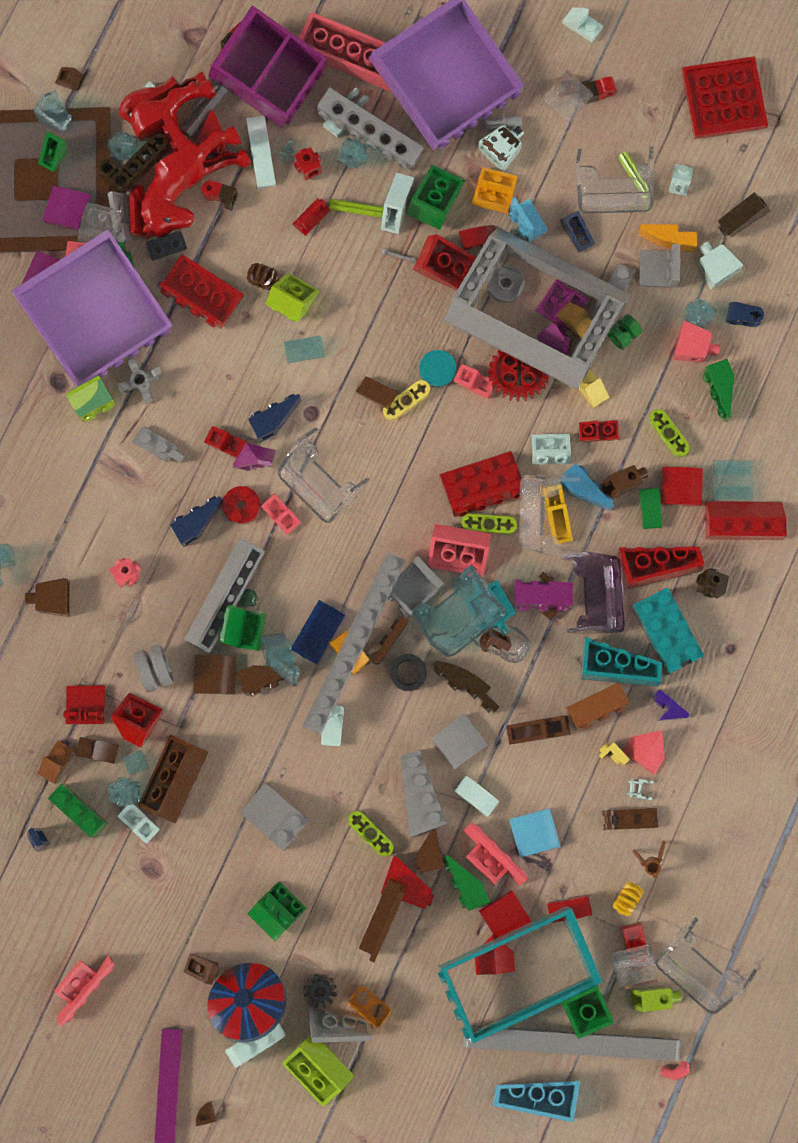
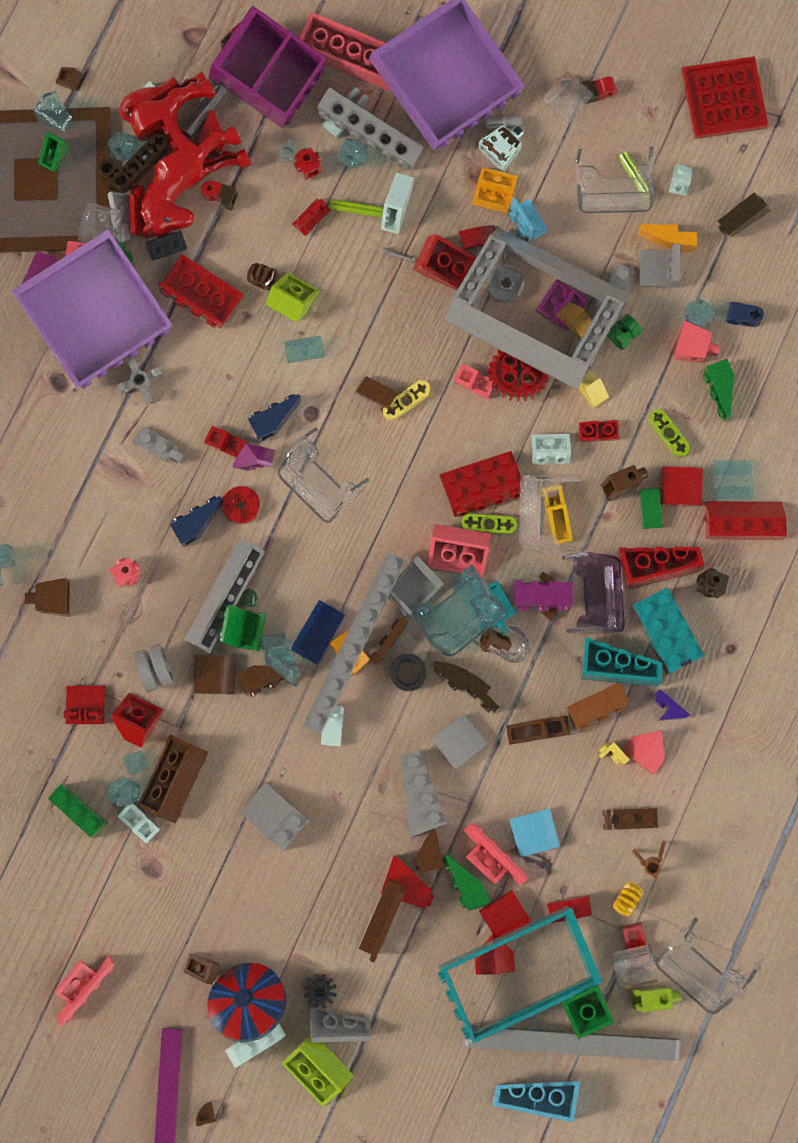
dark blue slope [27,828,50,852] -> none
dark orange slope [38,740,75,784] -> none
magenta slope [42,186,91,230] -> none
lime slope [65,376,116,422] -> none
reddish brown slope [75,737,119,764] -> none
light aqua slope [247,115,276,189] -> none
green slope [247,881,307,941] -> none
coral slope [260,493,301,535] -> none
lime beam [348,811,394,857] -> none
light orange piece [349,985,391,1029] -> none
green slope [407,165,465,230] -> none
teal tile [419,350,457,388] -> none
light aqua slope [454,776,499,817] -> none
magenta slope [537,322,570,356] -> none
dark azure slope [558,463,614,511] -> none
dark blue slope [560,210,595,253] -> none
light aqua slope [562,7,603,43] -> none
light aqua piece [627,779,653,800] -> none
coral arm [660,1061,690,1080] -> none
light aqua torso [698,241,743,290] -> none

